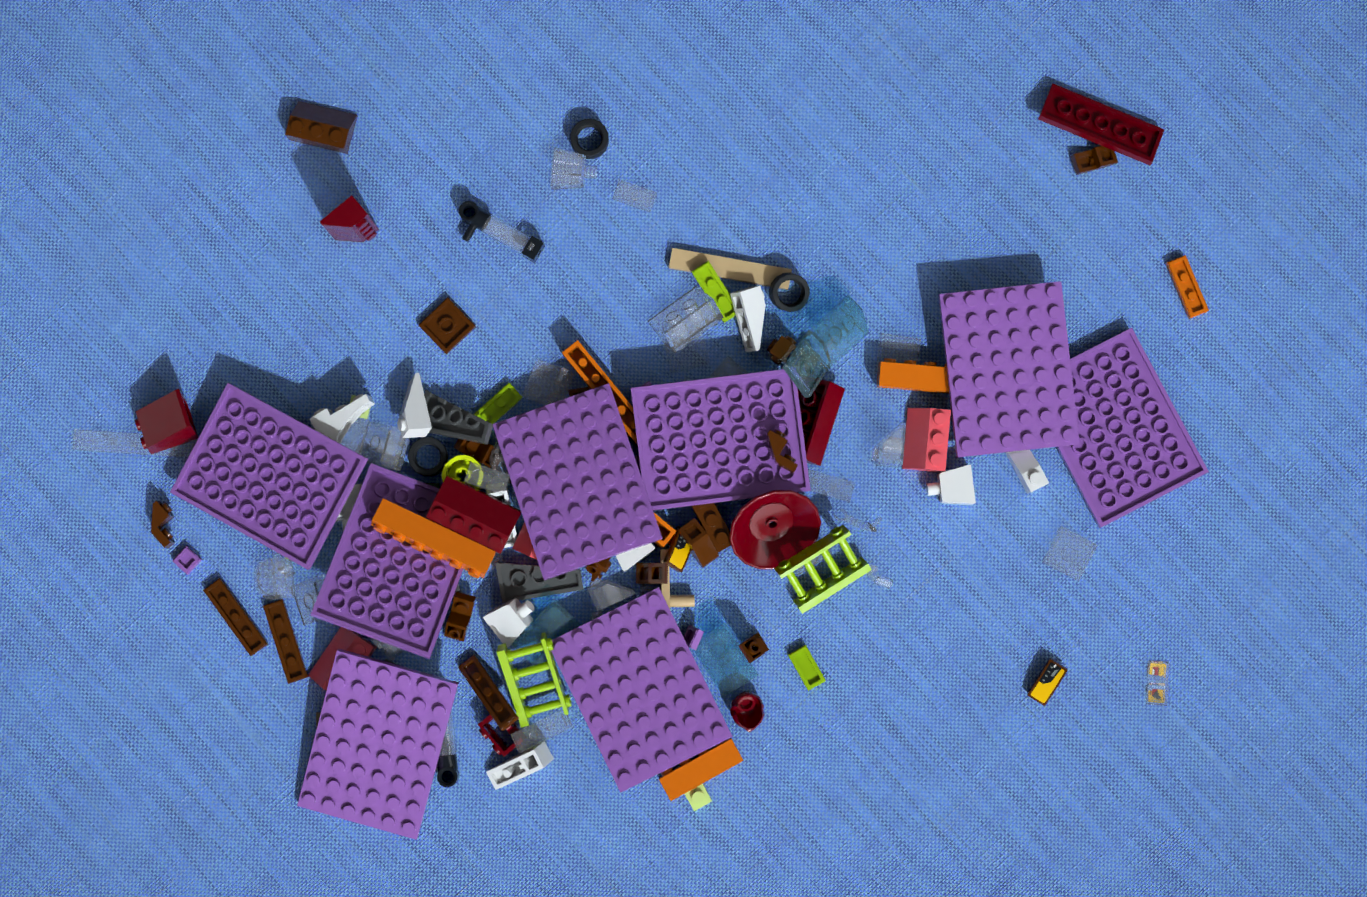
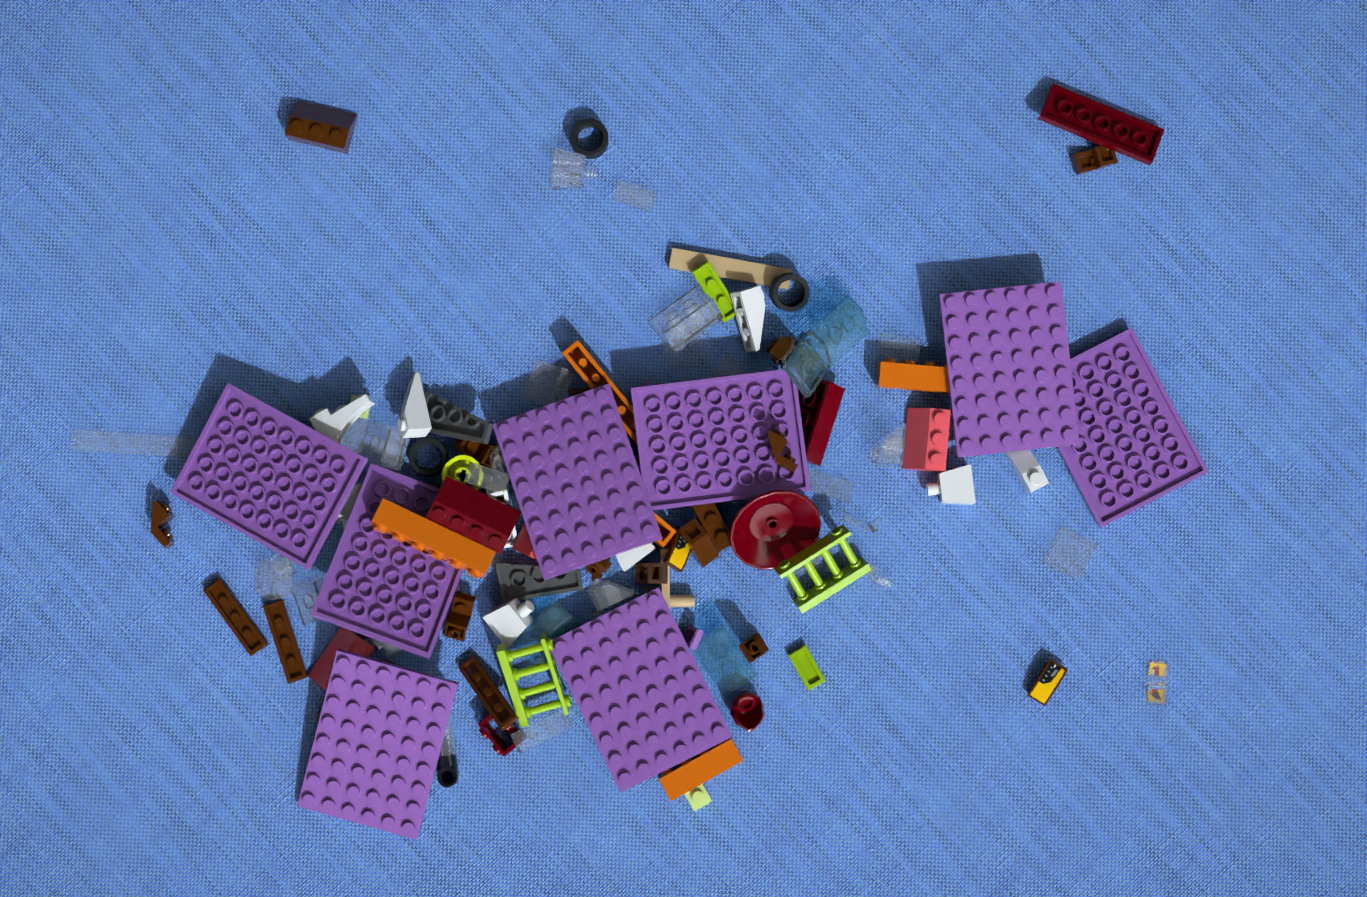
dark red slope [134,389,199,454] -> none
medium lavender tile [172,546,202,575] -> none
dark red slope [320,195,379,242] -> none
reddish brown tile [418,297,476,355] -> none
piece [459,201,545,263] -> none
lime tile [473,383,523,424] -> none
white slope [486,741,554,790] -> none
orange tile [1165,255,1209,319] -> none

